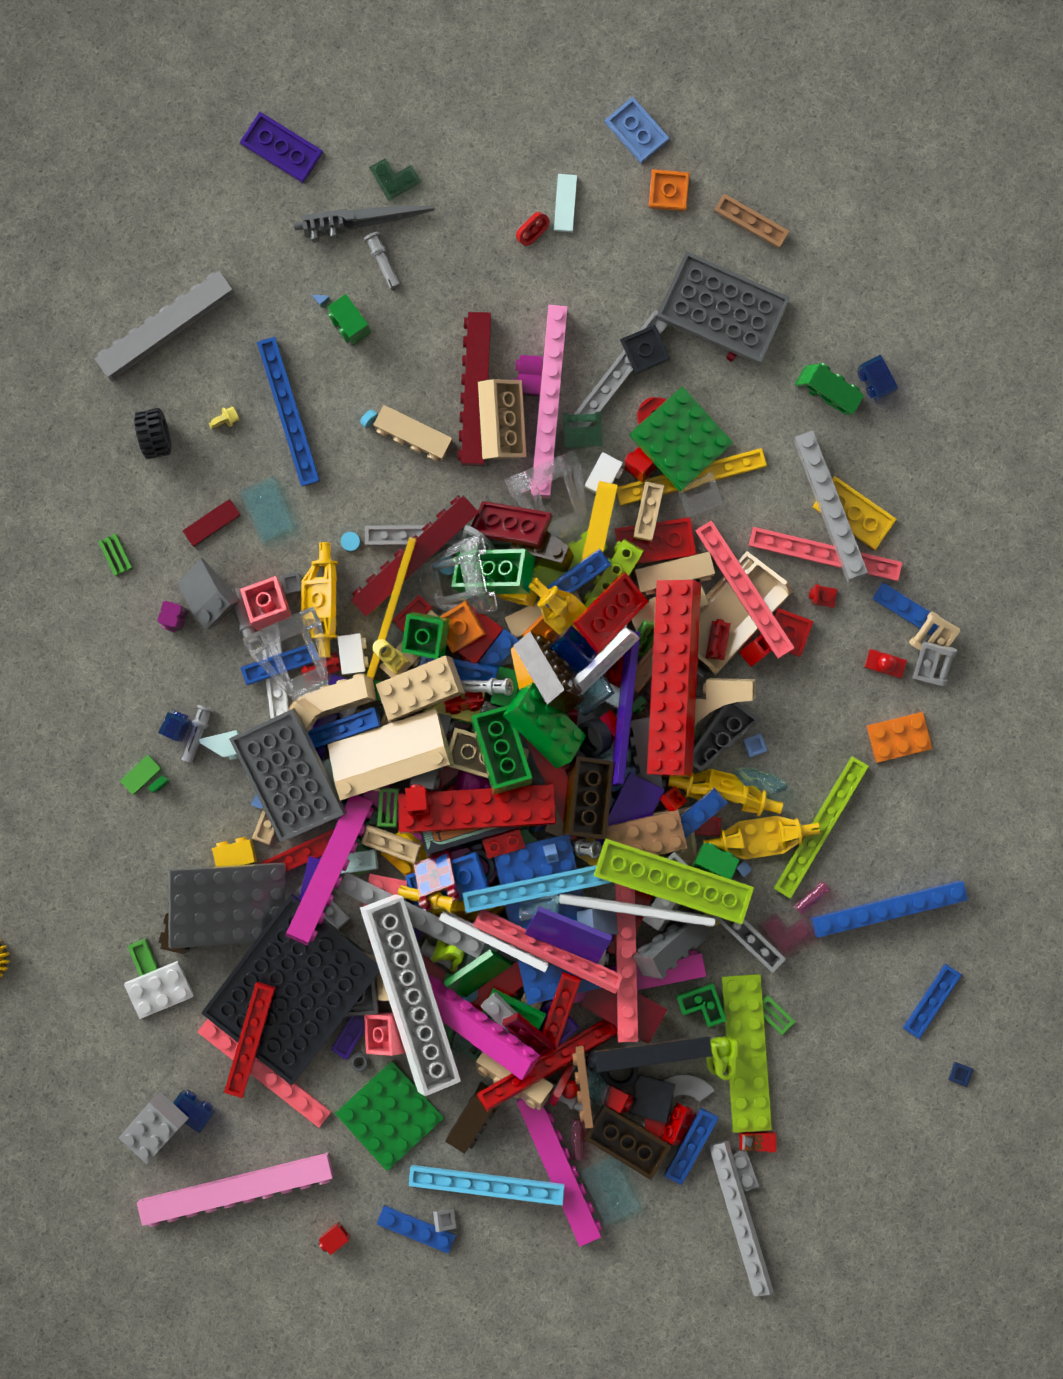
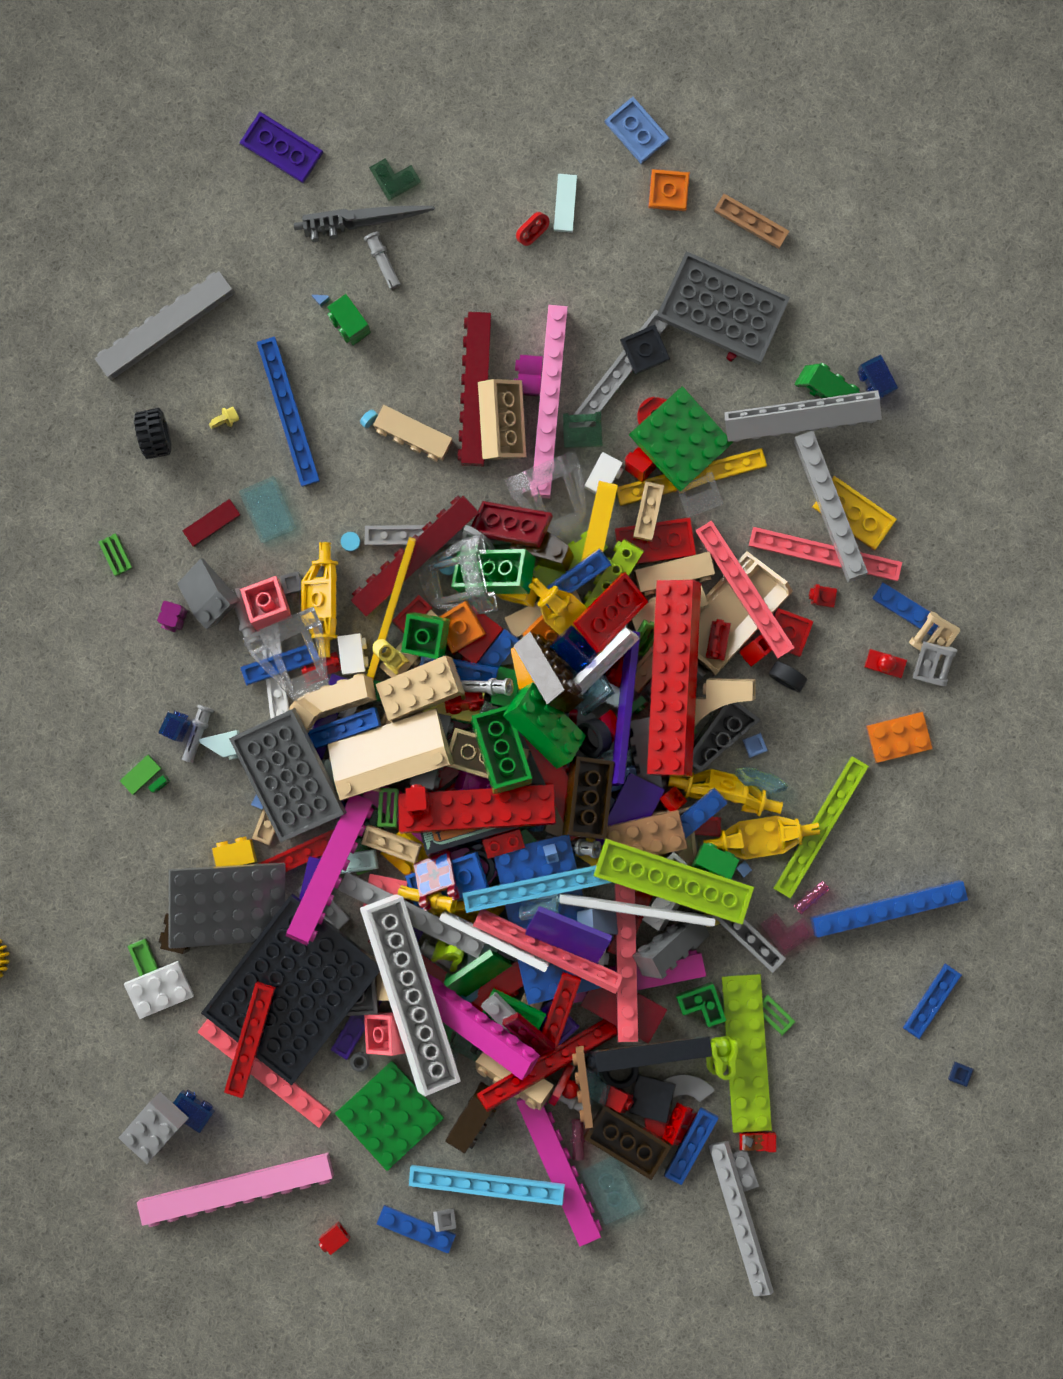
none -> light grey brick [724,390,882,442]
none -> black tyre [769,661,807,692]

